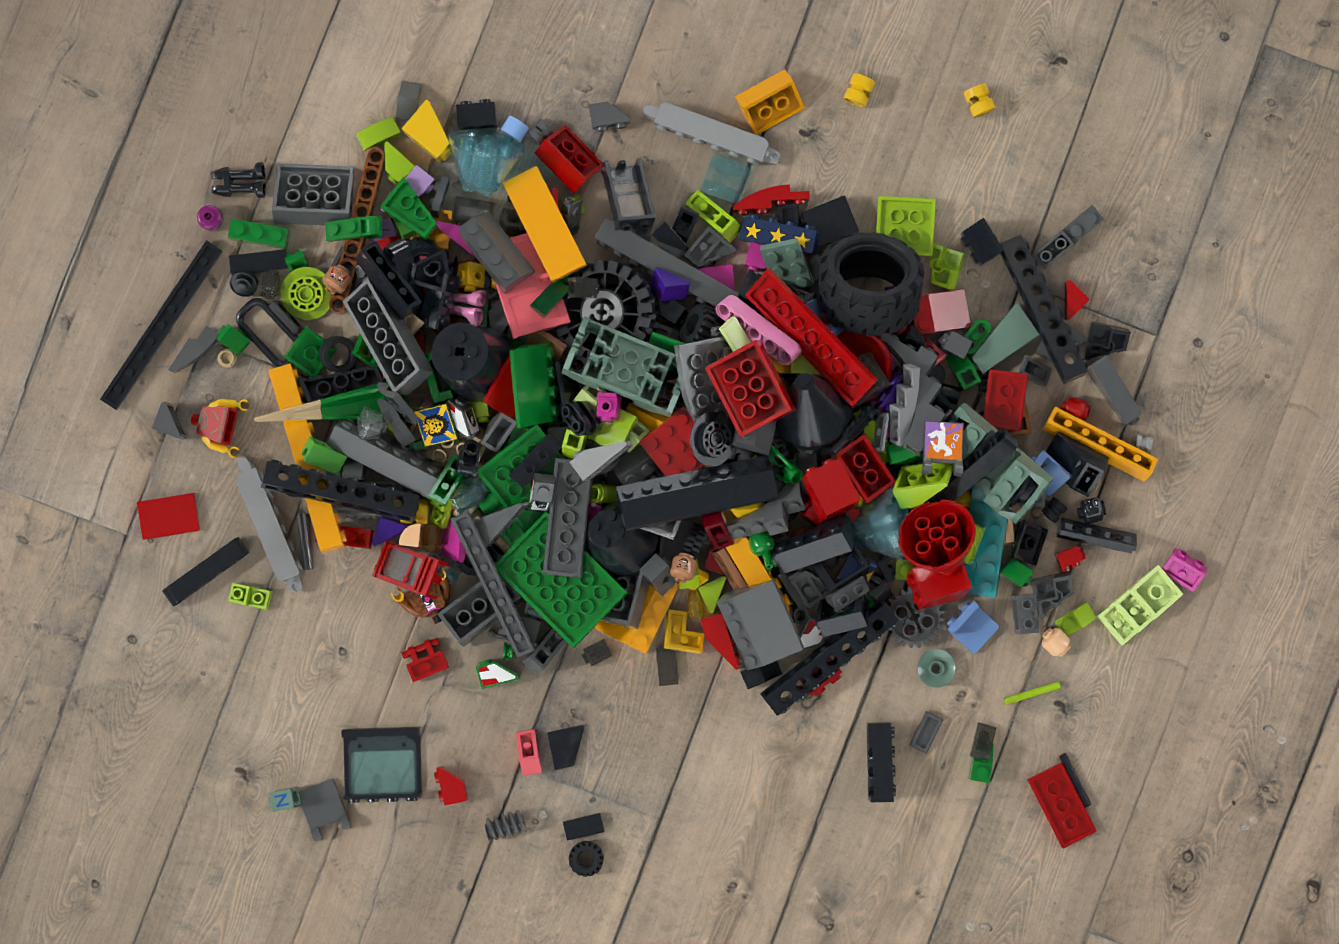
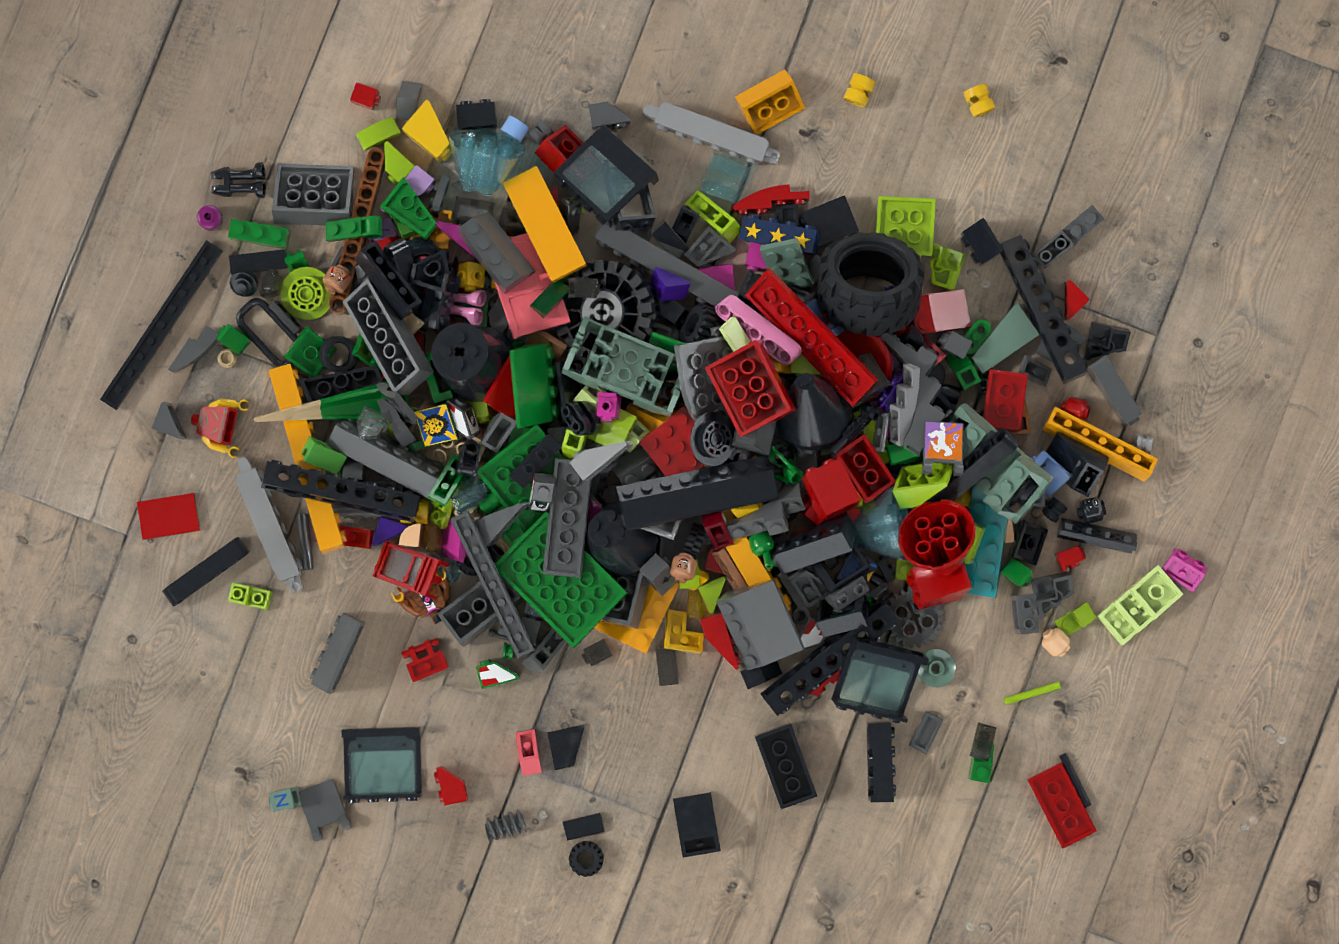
lime head [591,484,617,504] -> none
medium blue bracket [946,601,999,653] -> none
none -> dark grey slope [310,613,366,694]
none -> red brick [350,82,381,110]
none -> panel [554,125,659,228]
none -> black slope [673,792,721,858]
none -> black brick [754,722,817,810]
none -> clear light blue panel [831,635,929,723]

